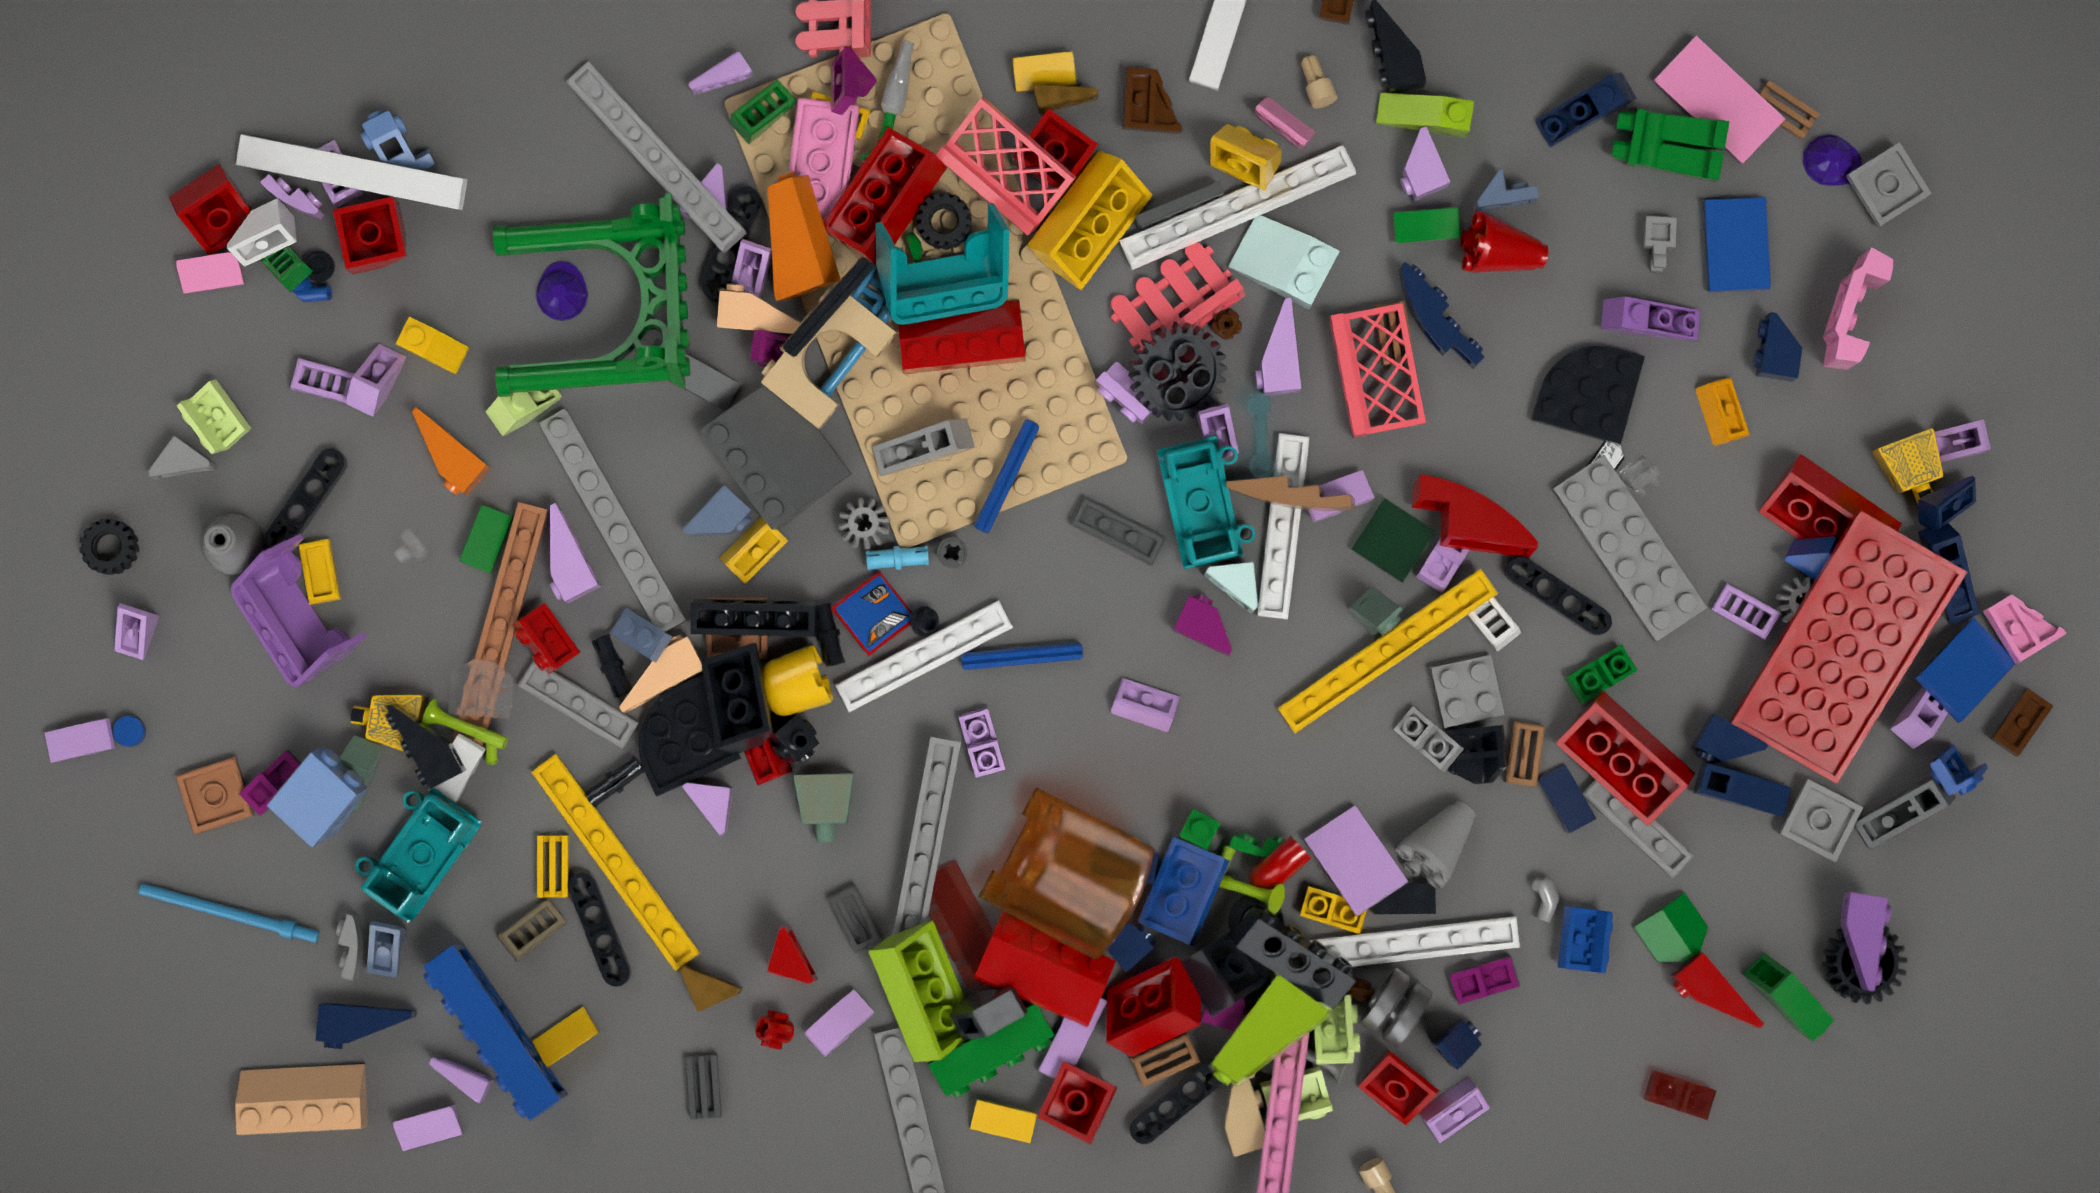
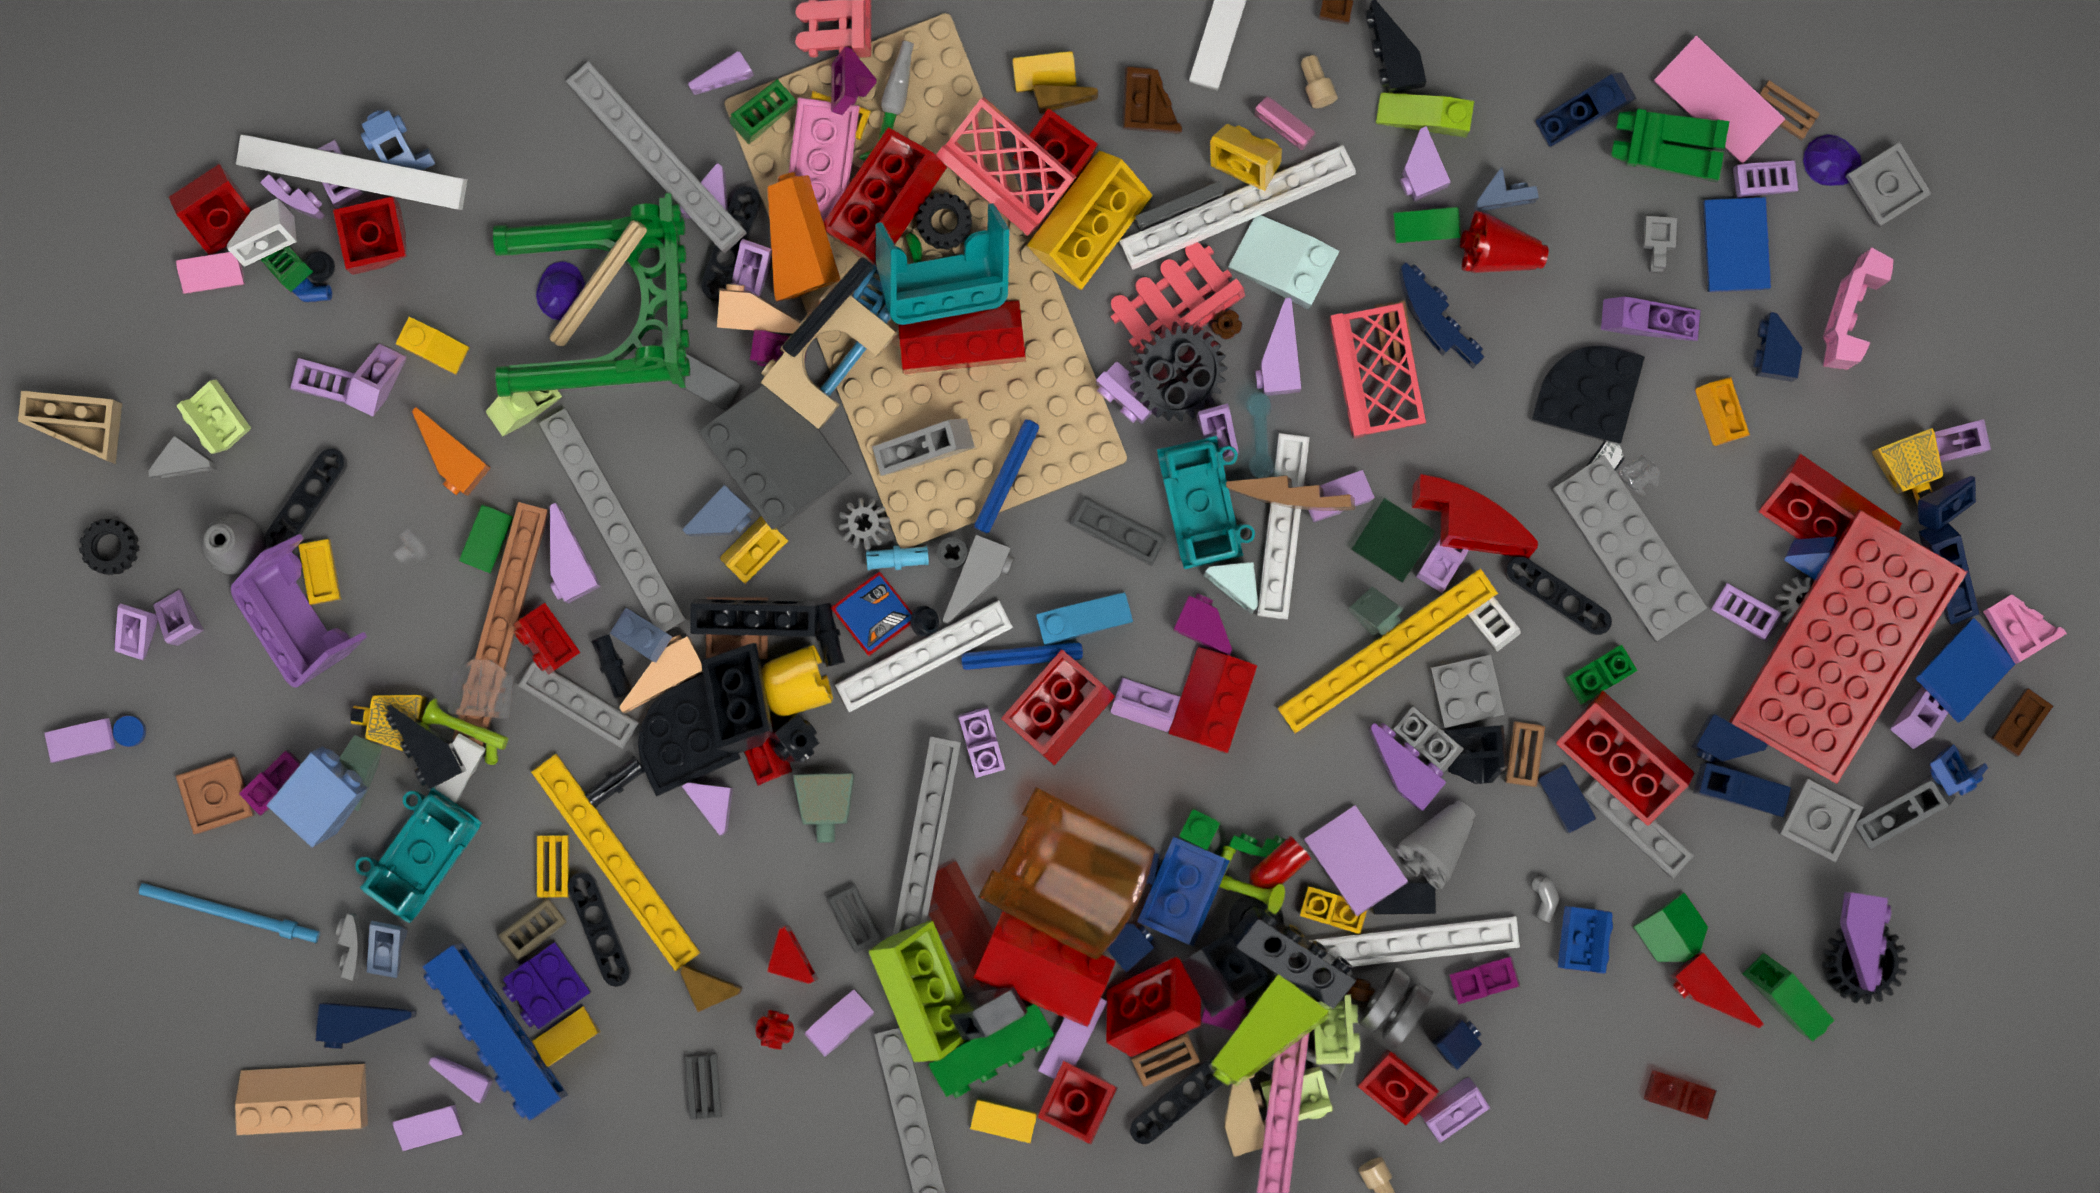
none -> tan wedge [18,391,122,464]
none -> lavender slope [153,589,204,646]
none -> dark purple plate [502,942,591,1029]
none -> tan axle [550,220,647,347]
none -> light grey slope [942,535,1014,625]
none -> red slope [1001,650,1115,766]
none -> dark azure slope [1036,592,1133,646]
none -> red slope [1168,647,1258,754]
none -> medium lavender slope [1368,723,1446,811]
none -> lavender slope [1733,160,1798,198]

